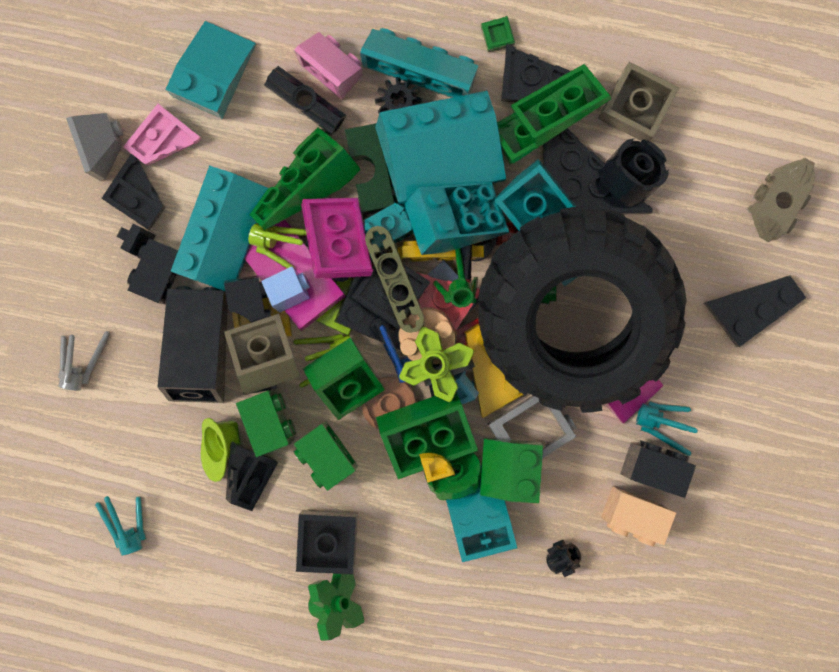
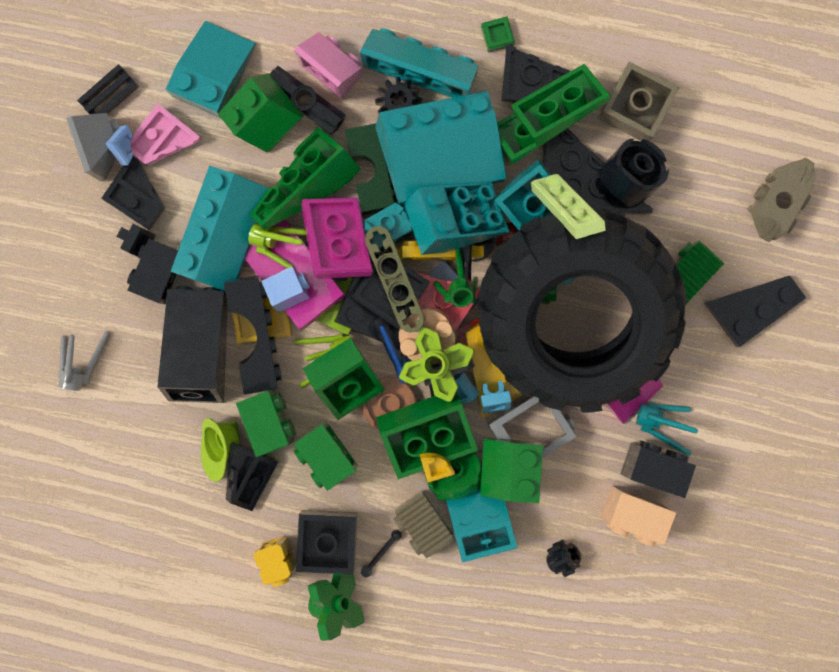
teal plant [95,496,146,556] -> none
dark tan slope [224,314,300,395] -> none
none -> black tile [77,64,139,114]
none -> light blue tile [105,125,133,166]
none -> green slope [218,73,304,153]
none -> yellow brick [253,536,296,587]
none -> black hinge [361,530,402,577]
none -> dark tan brick [393,490,454,559]
none -> medium azure tile [481,381,511,414]
none -> yellowish green tile [531,174,606,239]
none -> green brick [675,240,724,304]

